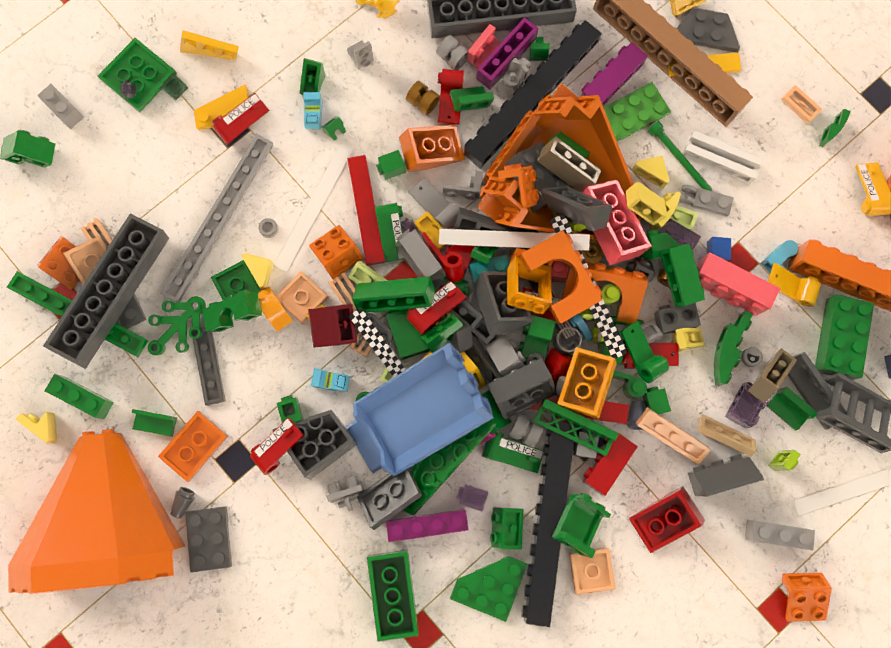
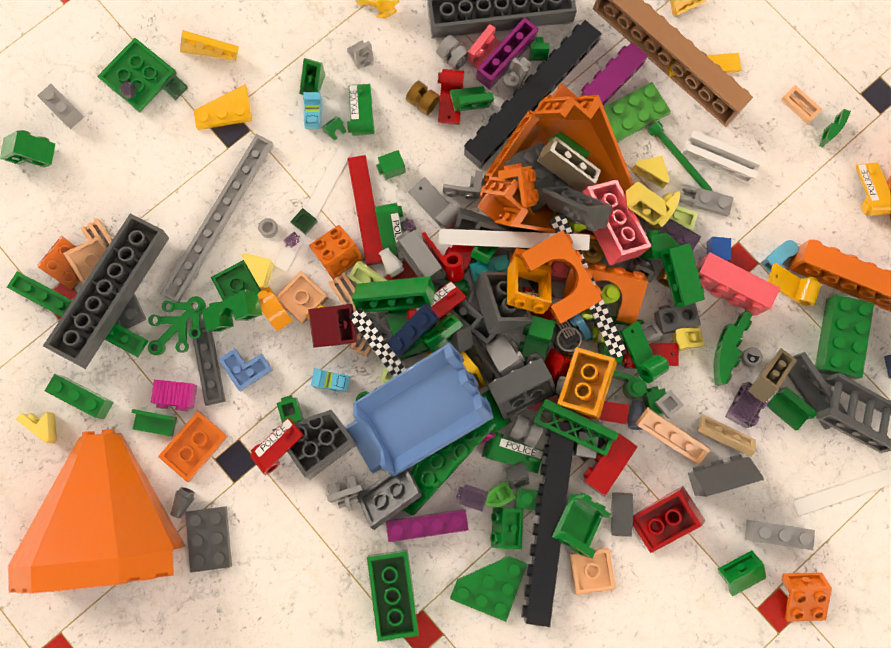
red door [212,93,270,145] -> none
orange slope [399,125,465,172] -> none
yellow plate [413,211,446,251] -> none
dark grey wing [677,7,740,53] -> none
lime plate [768,450,801,471] -> none
none -> dark pink brick [150,379,197,411]
none -> medium blue plate [219,348,273,392]
none -> clear purple plate [283,232,300,248]
none -> dark green tile [291,208,318,235]
none -> green door [347,84,375,136]
none -> white cone [379,248,404,277]
none -> dark blue plate [387,304,440,358]
none -> bright green plate [485,481,516,508]
none -> dark grey slope [506,463,530,489]
none -> green plate [515,488,538,510]
none -> dark grey slope [611,492,633,537]
none -> light grey plate [655,390,684,418]
none -> green panel [718,550,766,596]

